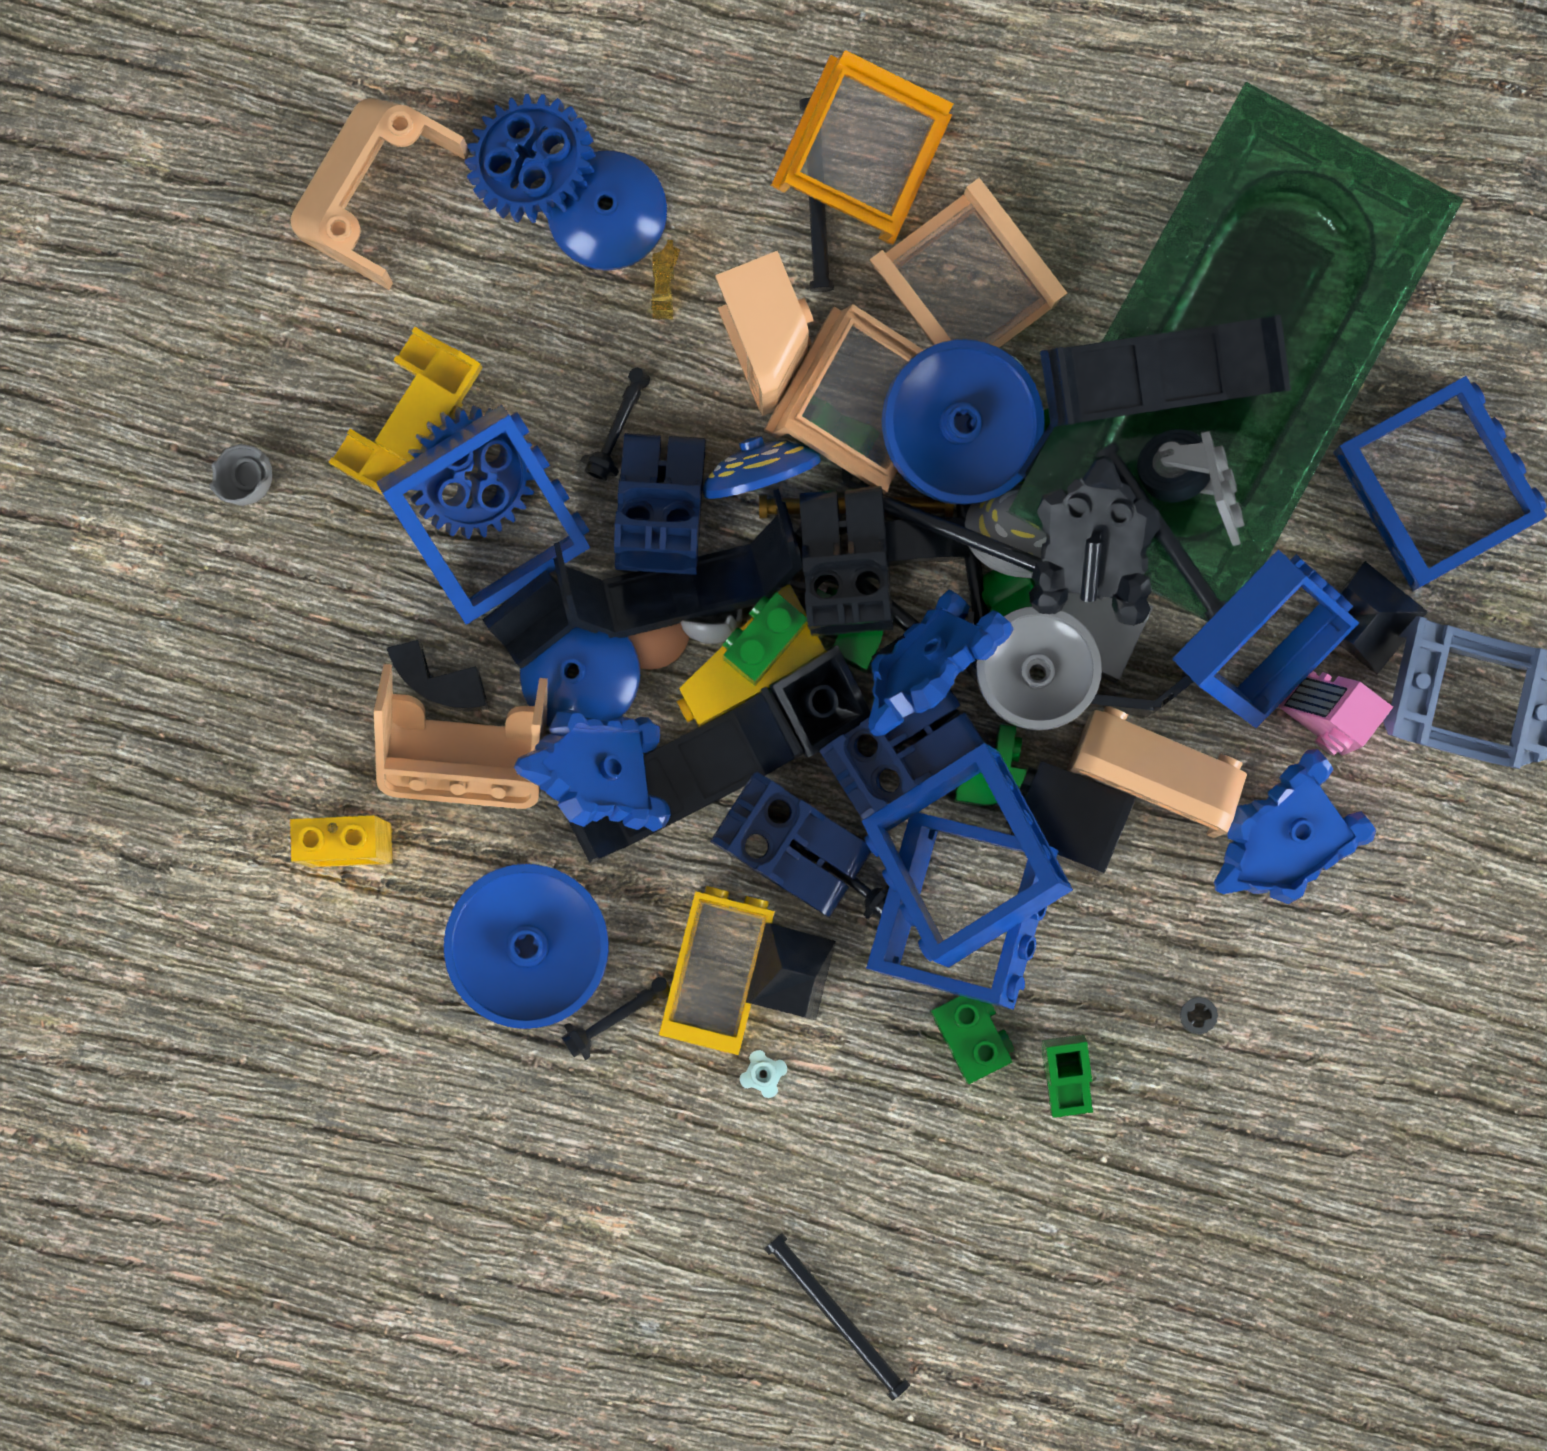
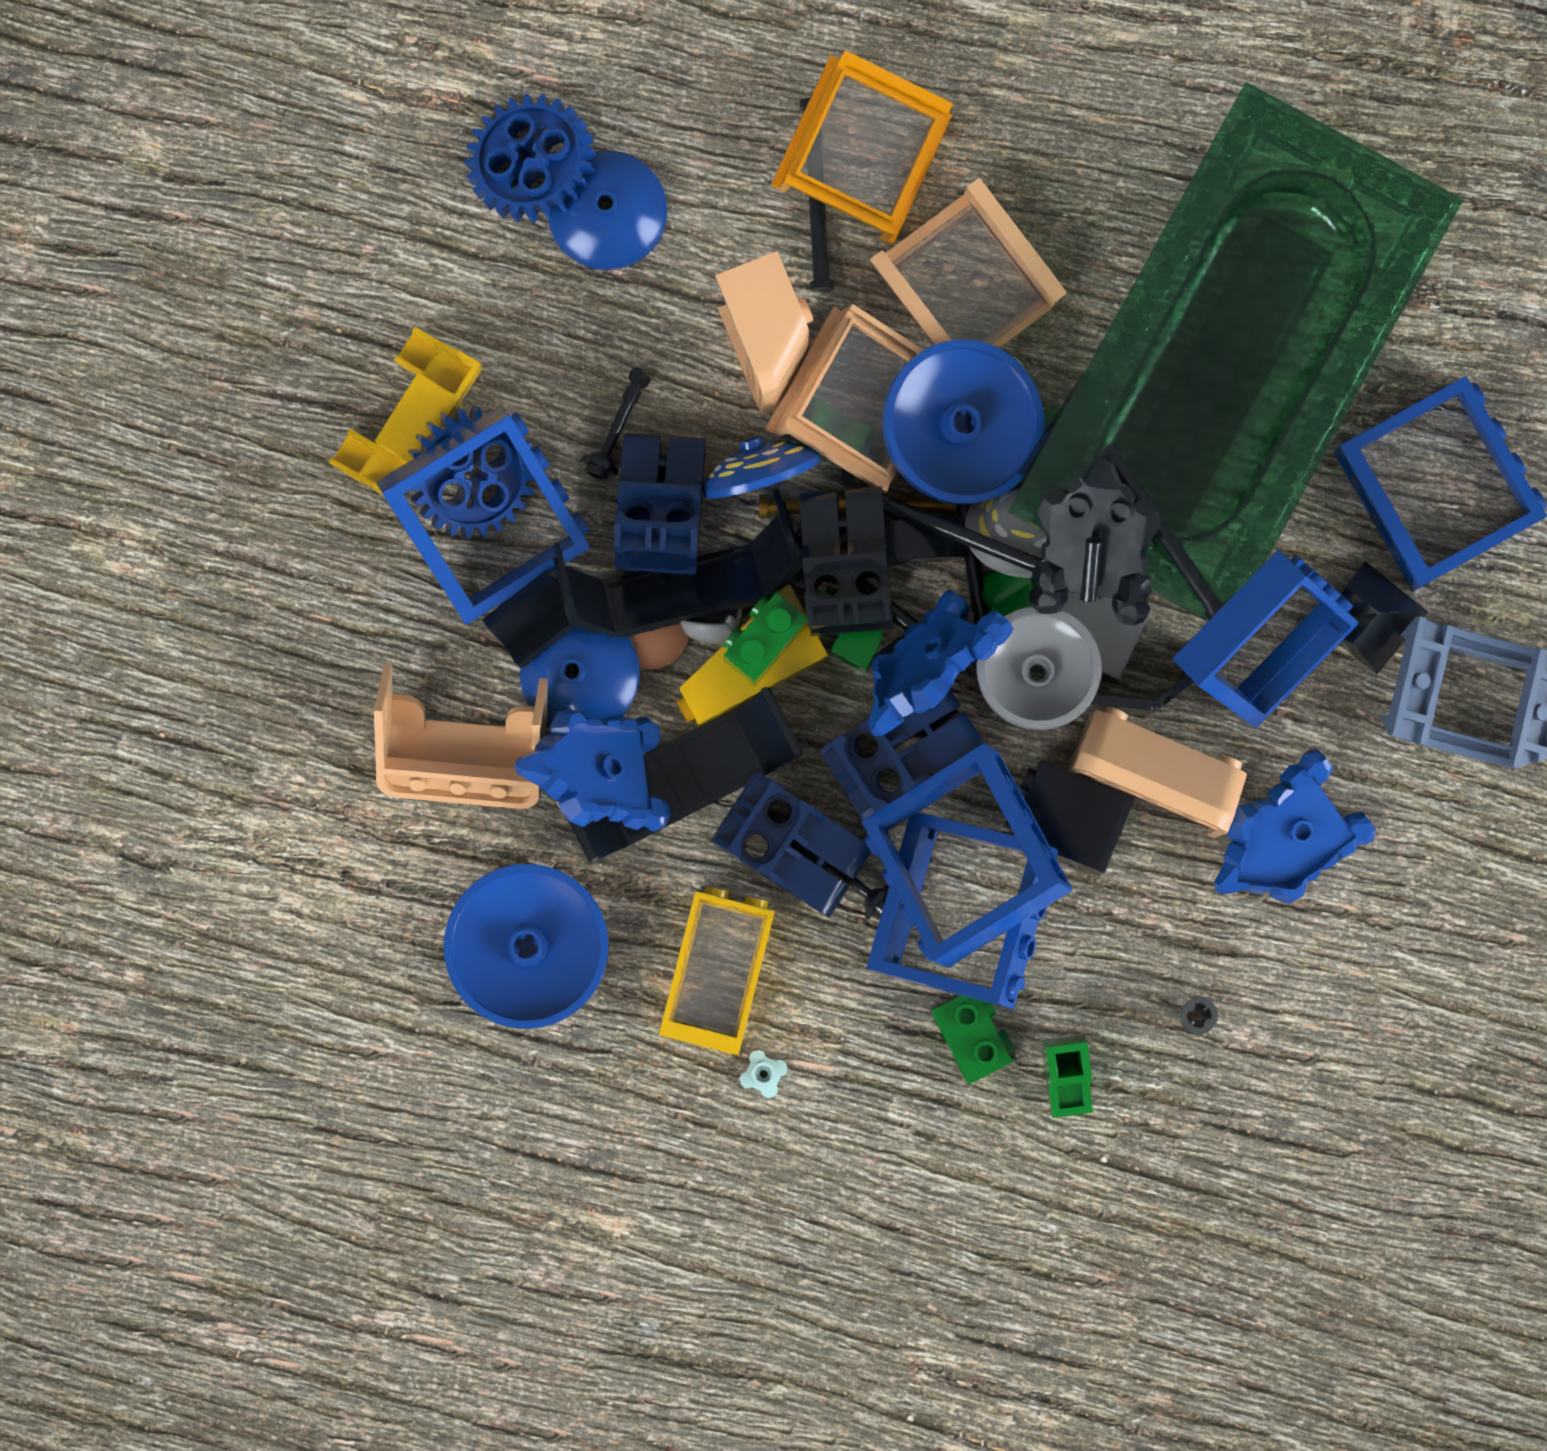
light grey hair [209,444,272,506] -> none
yellow window [290,815,393,868] -> none
light nougat windscreen [291,98,469,290] -> none
black brick [387,640,489,712] -> none
black piece [561,977,670,1060] -> none
clear yellow piece [651,240,680,320] -> none
black slope [746,922,836,1020] -> none
black bar [763,1233,910,1401] -> none
black slope [769,645,871,757] -> none
green brick [954,724,1027,807] -> none
black windscreen [1040,314,1291,427] -> none
plate [1137,429,1245,546] -> none
bright pink wedge [1278,671,1393,756] -> none

